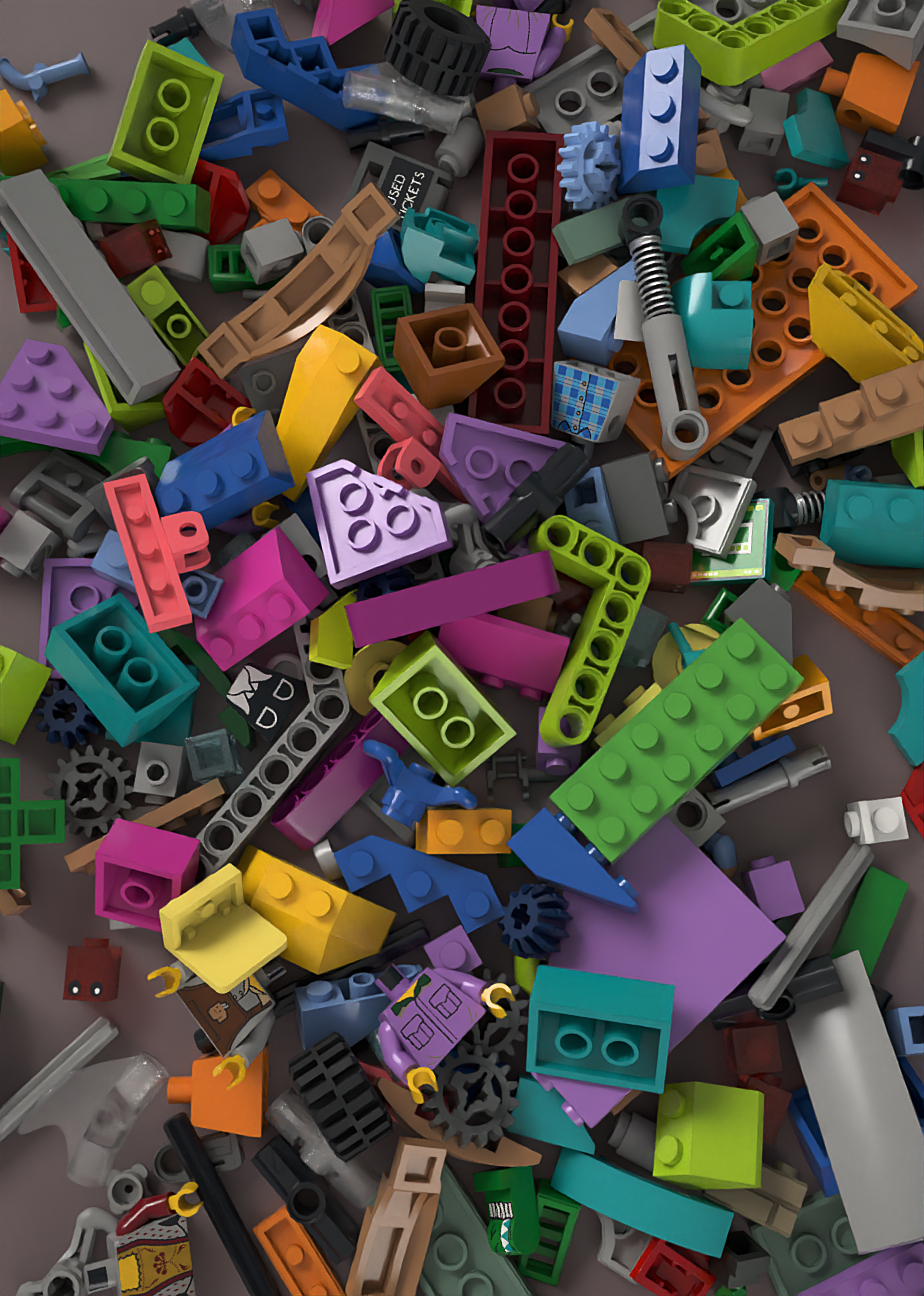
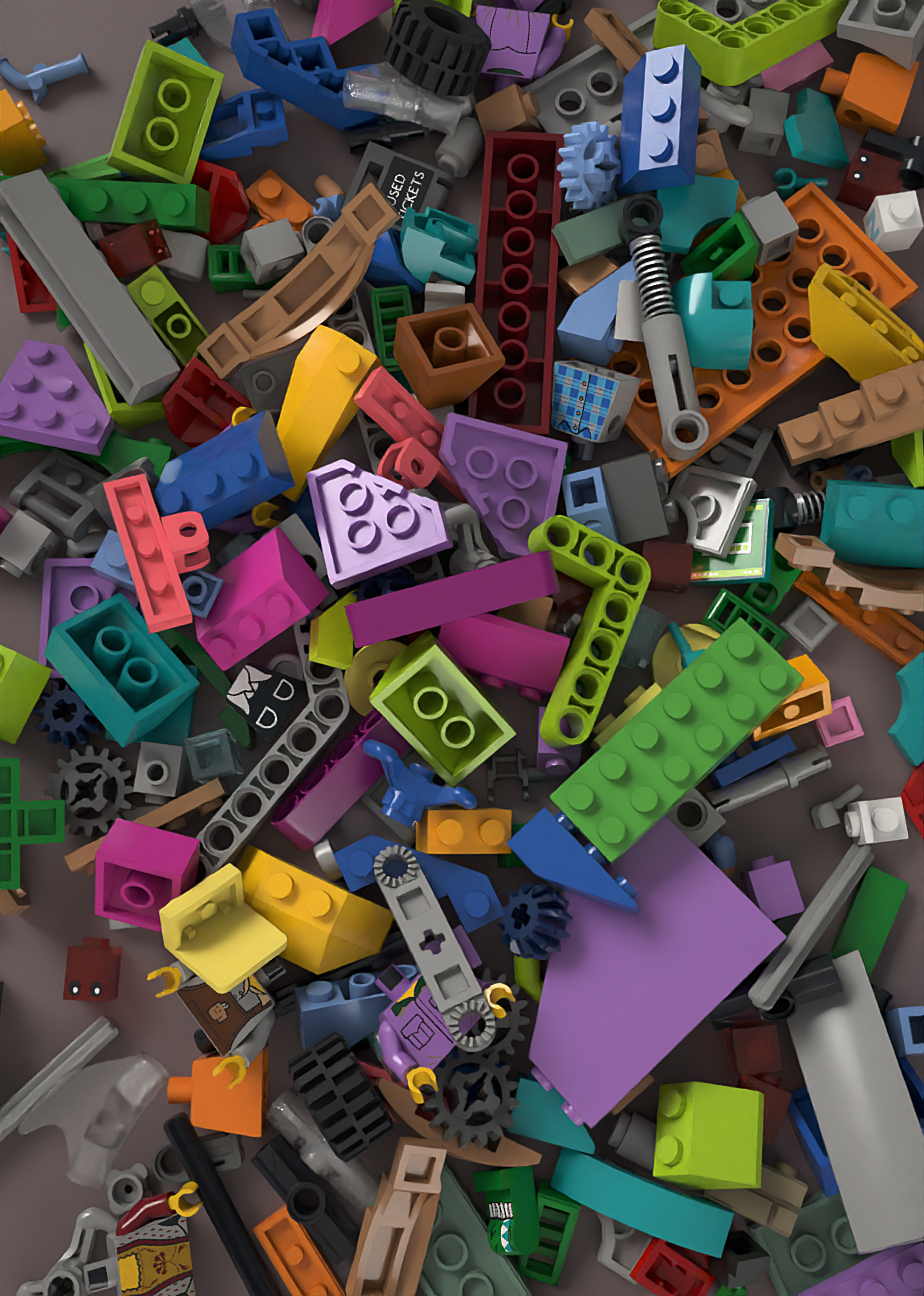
black piece [479,442,592,555] -> none
teal slope [526,965,675,1094] -> none
dark grey slope [724,577,793,667] -> none
none -> arm [313,174,346,222]
none -> light grey piece [373,845,496,1052]
none -> light grey tile [778,596,838,655]
none -> light grey hand [811,784,864,830]
none -> bright pink tile [812,696,864,748]
none -> white brick [863,191,924,253]

